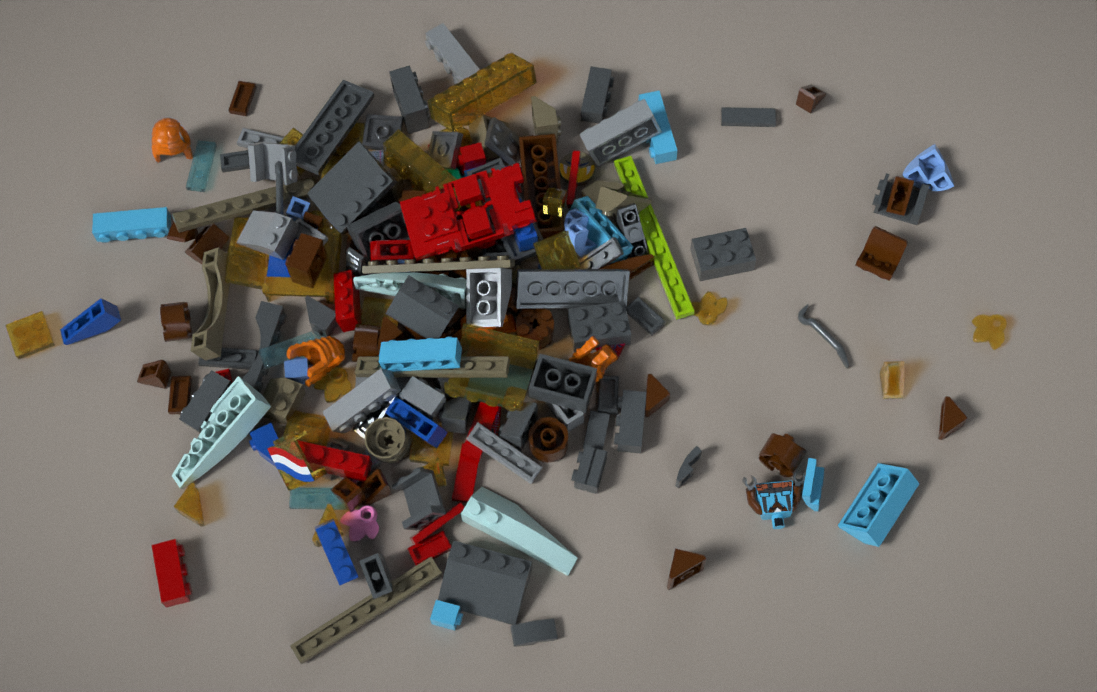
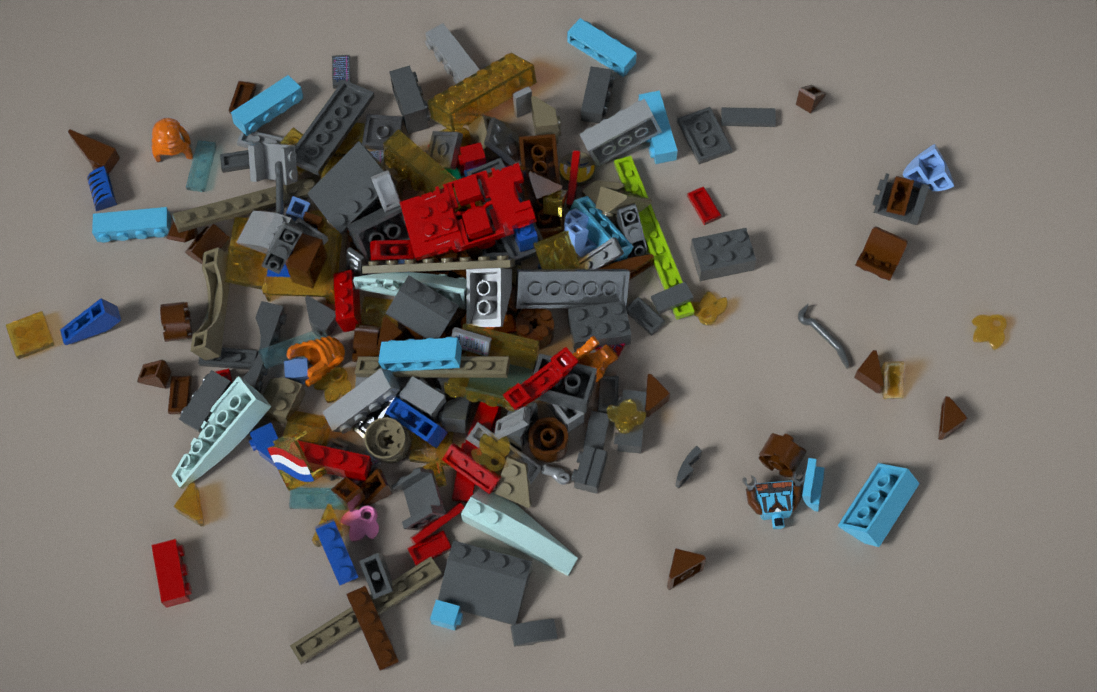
none -> reddish brown slope [68,129,120,174]
none -> blue brick [87,166,117,211]
none -> medium azure brick [231,75,303,136]
none -> dark grey slope [262,222,303,274]
none -> dark grey tile [332,54,351,89]
none -> reddish brown plate [346,586,399,670]
none -> light grey tile [371,170,401,212]
none -> red tile [442,443,502,494]
none -> light grey tile [452,327,492,357]
none -> clear yellow plate [471,434,510,472]
none -> light grey tile [494,406,531,439]
none -> dark tan wing [494,456,532,508]
none -> red slope [503,347,579,411]
none -> light grey tile [513,86,532,118]
none -> slope [520,164,563,199]
none -> light grey arm [541,464,570,485]
none -> medium azure brick [567,18,637,77]
none -> clear yellow plate [607,399,646,434]
none -> dark grey tile [651,282,694,314]
none -> dark grey tile [677,107,732,164]
none -> red tile [687,186,721,225]
none -> reddish brown slope [854,350,884,393]

